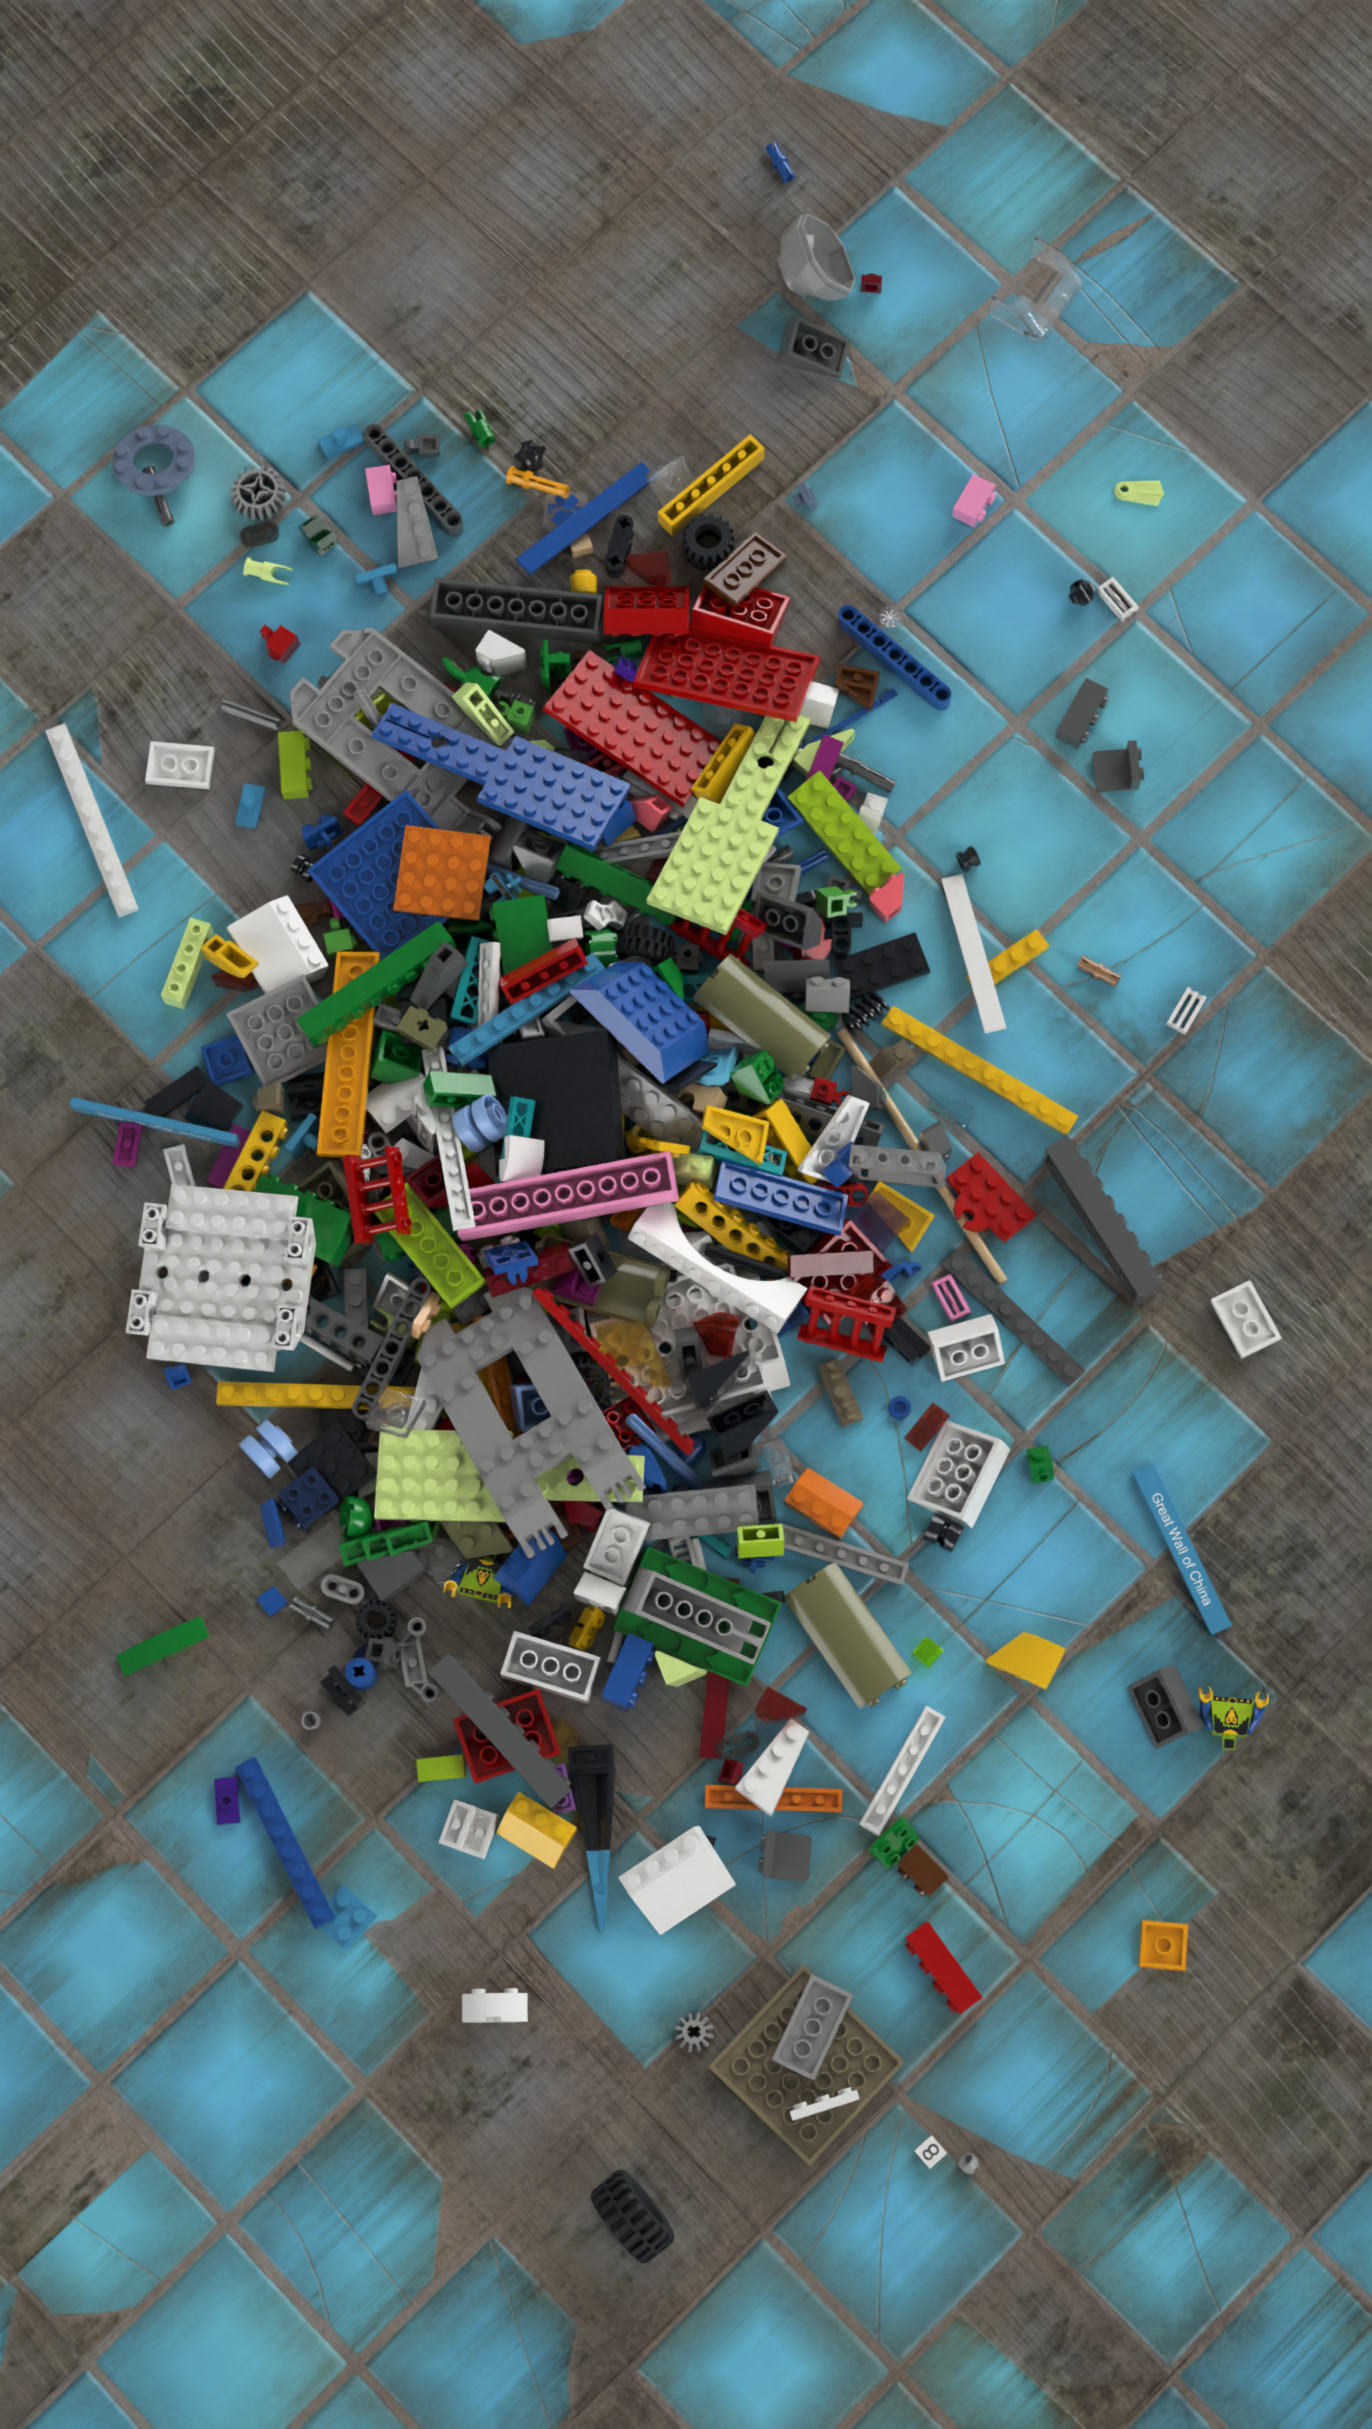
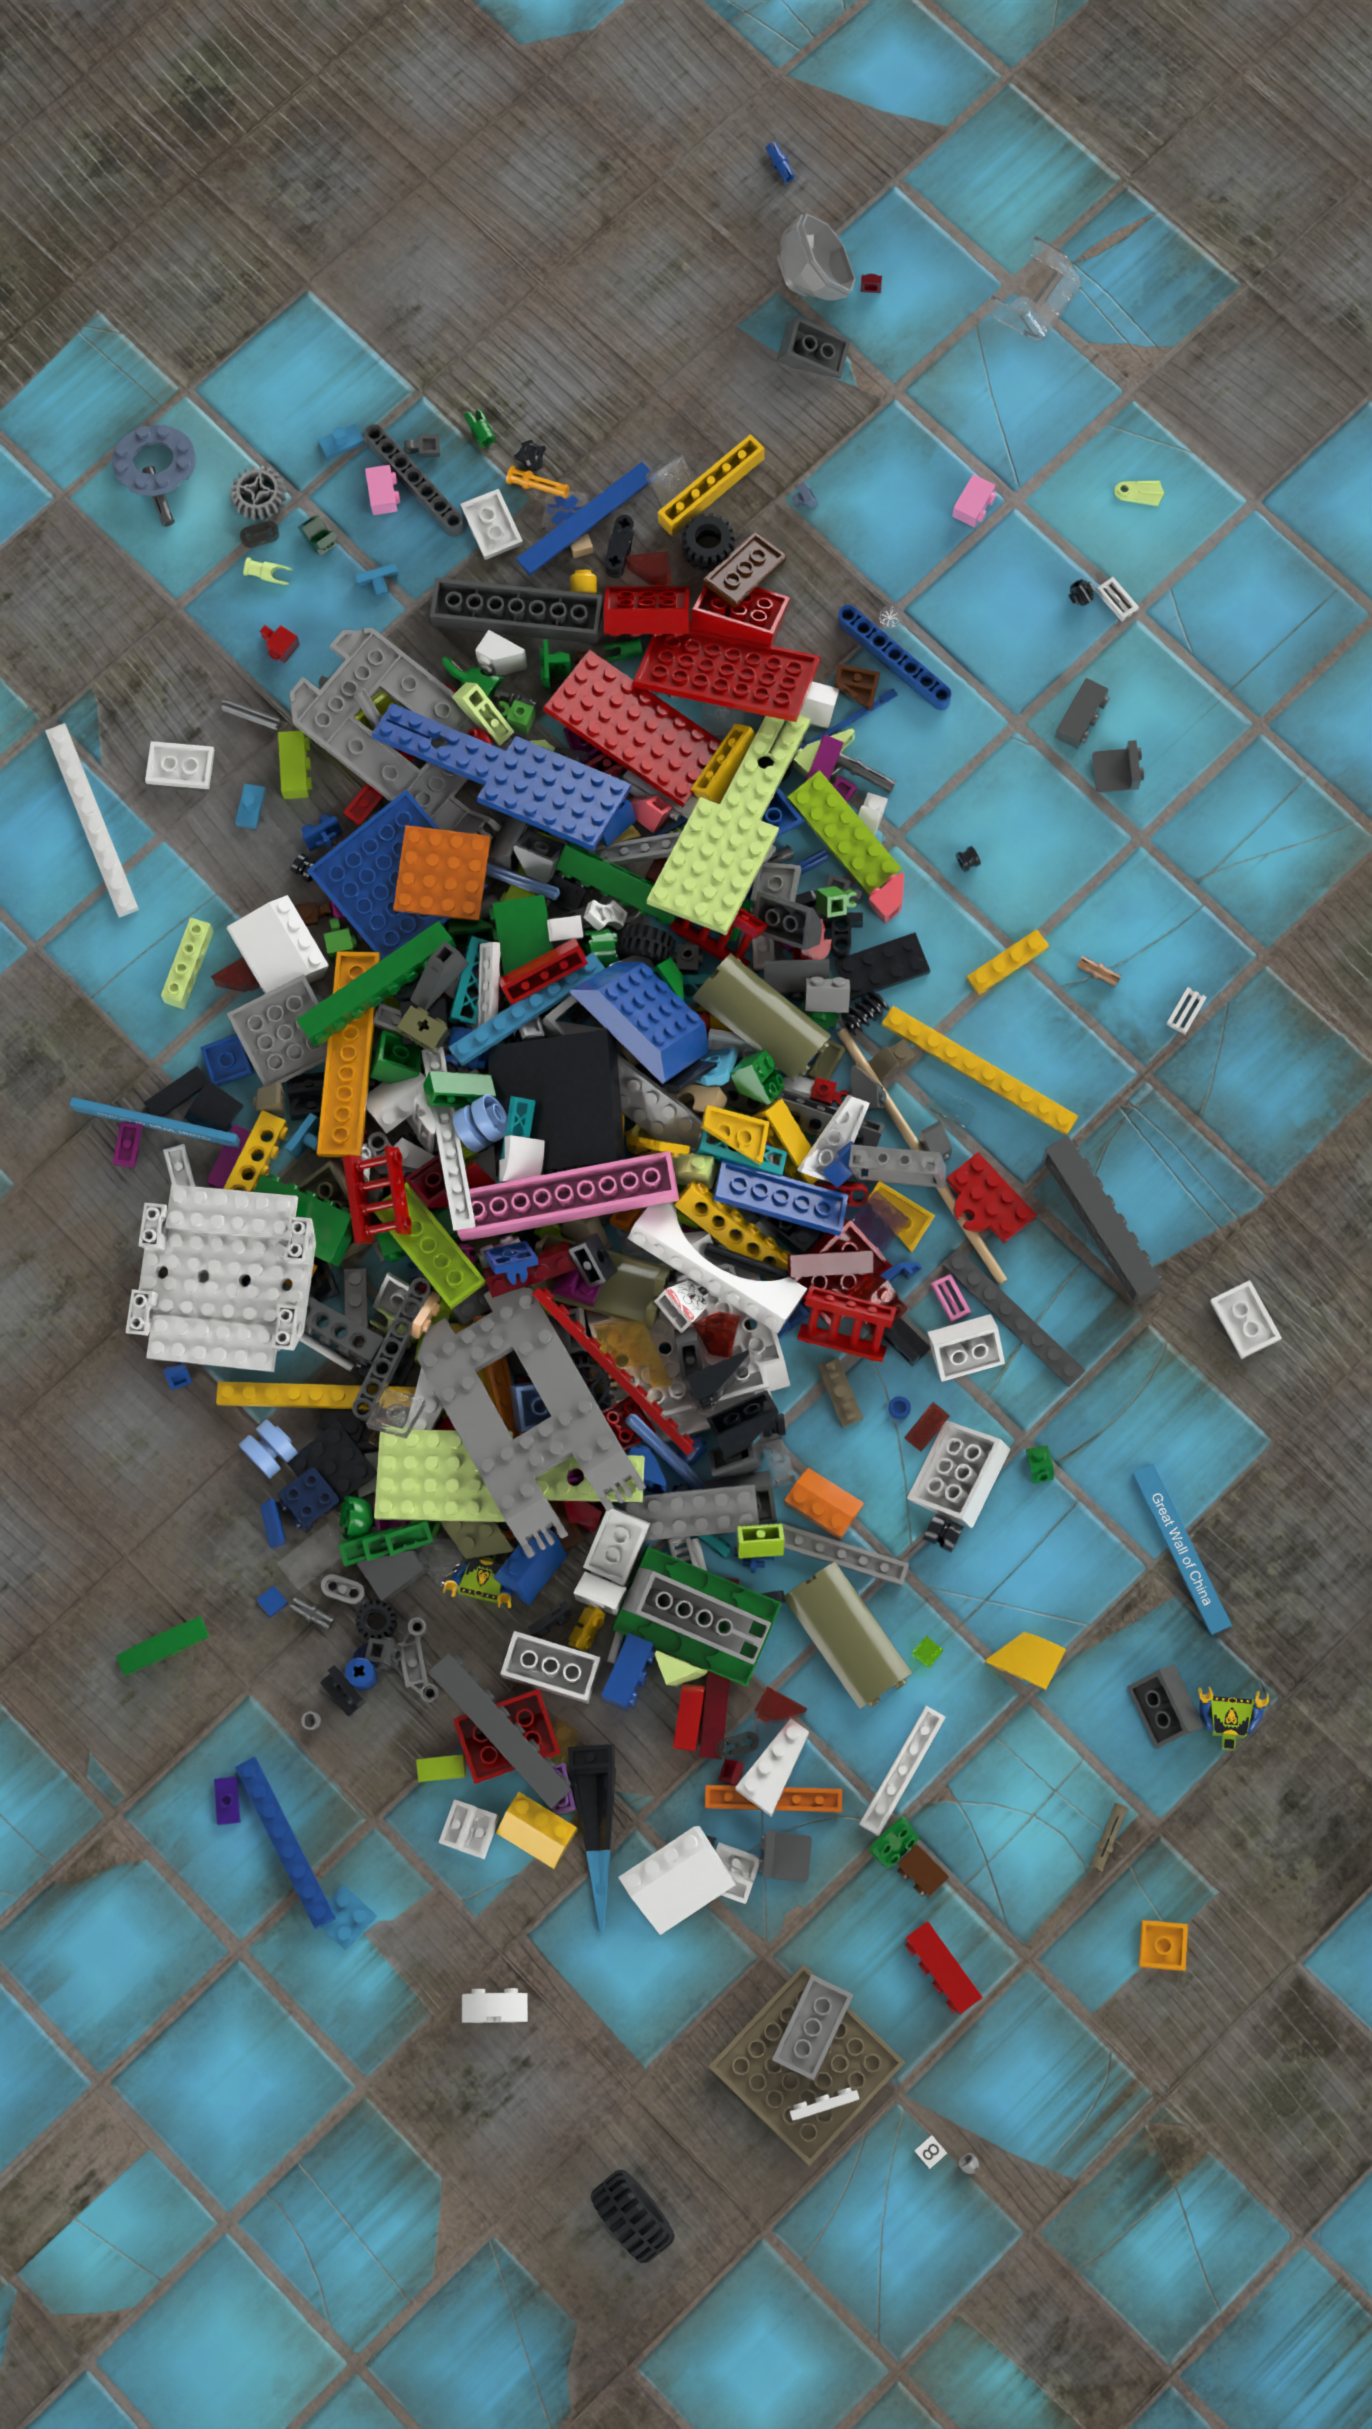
yellow slope [201,934,259,978] -> none
light grey wing [397,476,438,569] -> none
dark azure hips [484,871,522,902] -> none
dark purple plate [614,654,637,682] -> none
light grey gear [675,2012,713,2052] -> none
white tile [942,874,1006,1034] -> none
none -> white plate [460,489,523,560]
none -> red arm [467,728,493,745]
none -> white torso [654,1281,709,1334]
none -> red beam [673,1683,705,1752]
none -> white slope [716,1842,761,1904]
none -> black wheel [763,1413,786,1437]
none -> dark tan pin [1089,1803,1128,1872]

